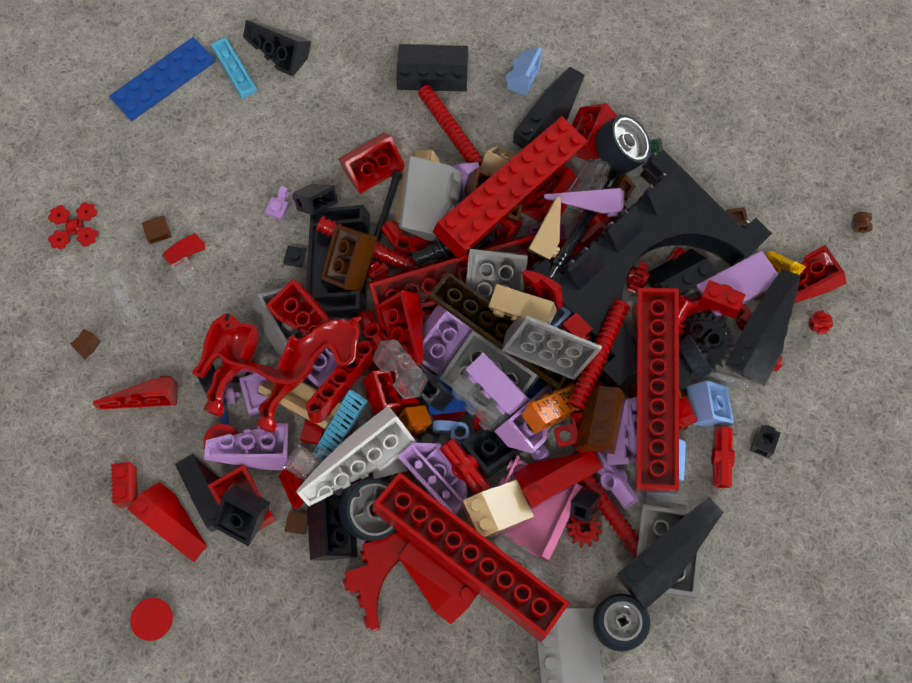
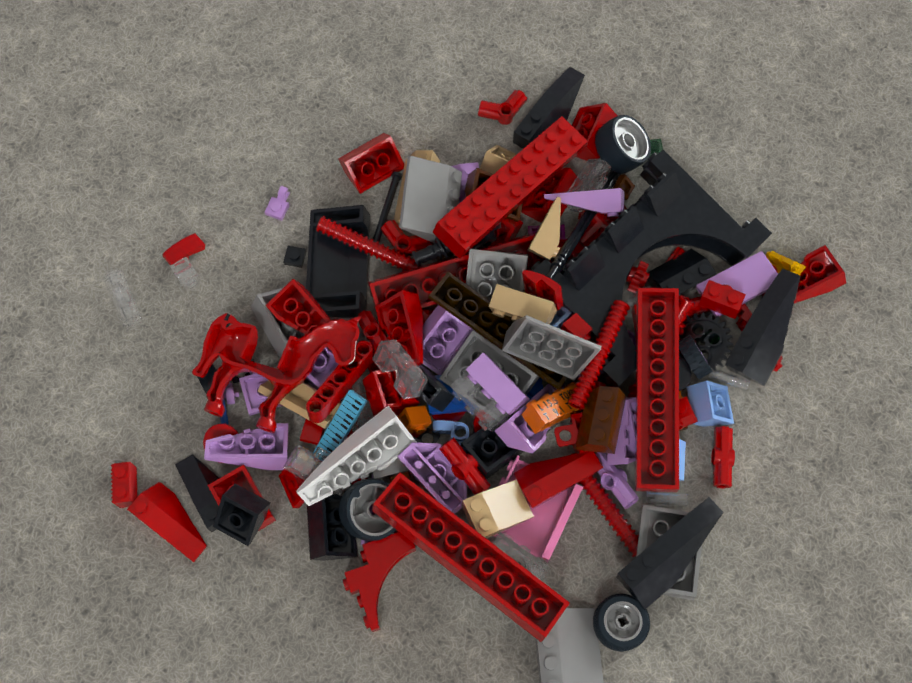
red plant [48,202,98,250] -> none
reddish brown piece [70,329,100,360] -> none
red wedge [93,376,177,410] -> none
blue plate [109,37,215,122] -> none
red piece [130,598,173,641] -> none
reddish brown piece [141,215,172,244] -> none
medium azure tile [210,37,257,99] -> none
black wedge [243,20,311,76] -> none
reddish brown tile [284,511,308,535] -> none
black torso [292,184,338,215] -> none
reddish brown slope [321,224,377,292] -> none
red gear [367,260,390,281] -> none
black slope [396,44,468,92] -> none
red wedge [398,540,478,624] -> none
red piece [418,85,483,169] -> none
light blue slope [505,48,542,96] -> none
lavender piece [531,444,550,462] -> none
red gear [566,515,603,548] -> none
black brick [570,487,601,524] -> none
reddish brown plate [726,207,748,226] -> none
black brick [750,425,781,458] -> none
red gear [808,310,833,335] -> none
reddish brown wheel [853,212,873,233] -> none
none -> red piece [478,90,527,125]

